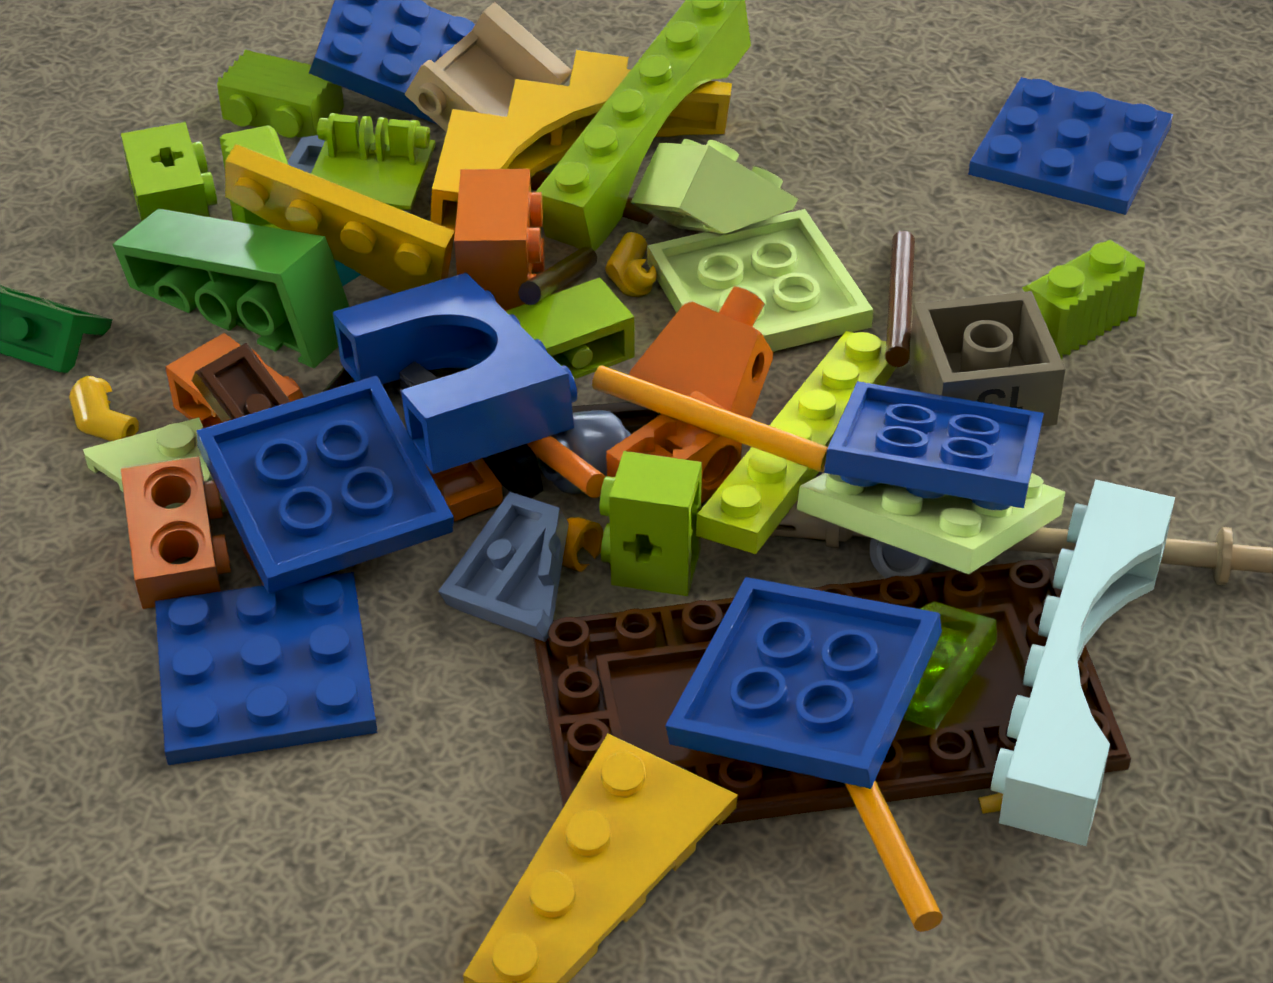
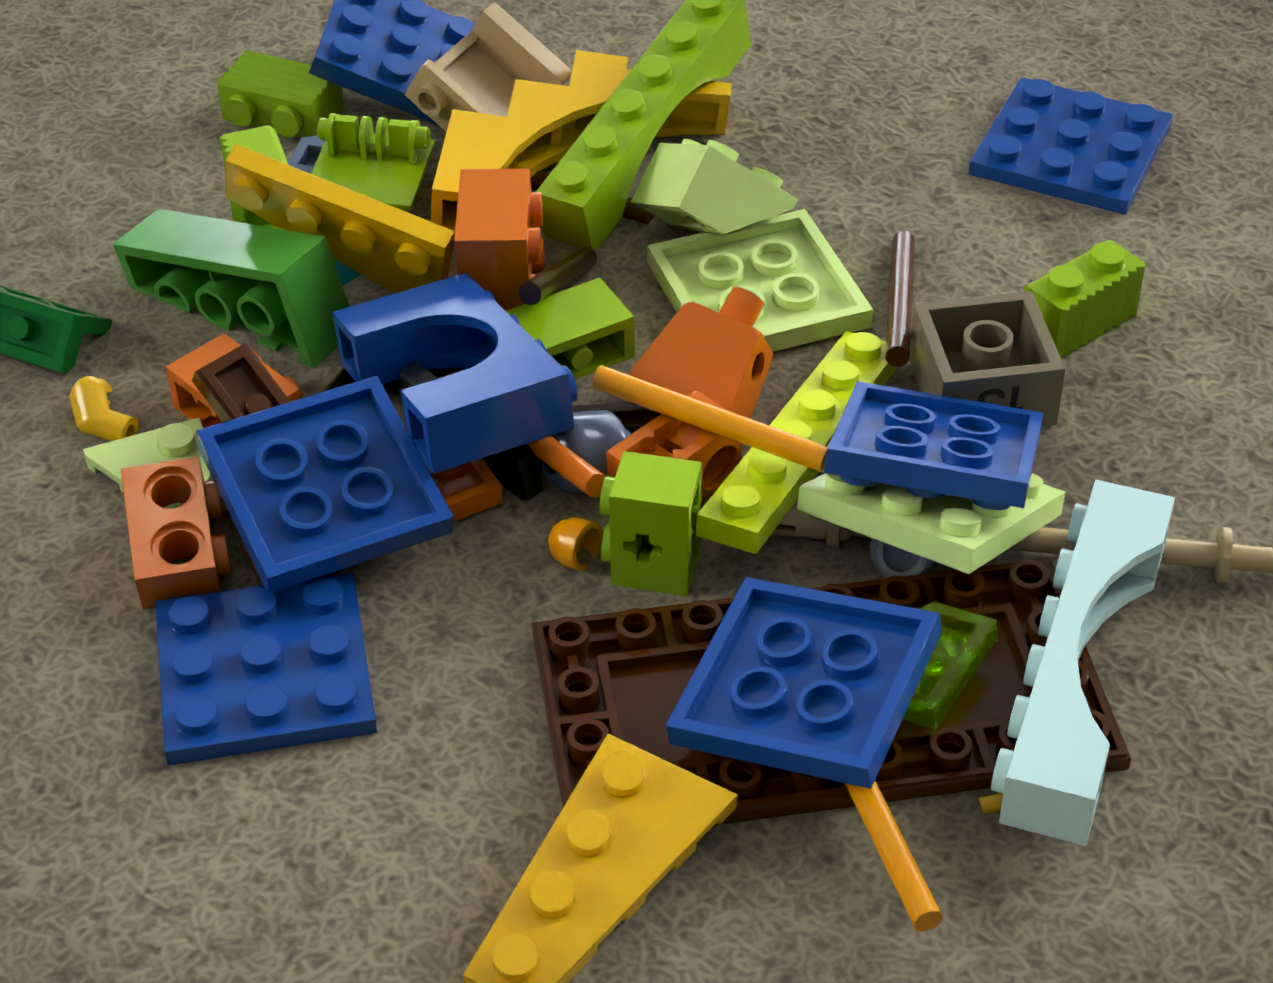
lime brick [121,122,218,222] -> none
sand blue wing [438,492,569,642] -> none
yellow arm [605,232,657,297] -> none

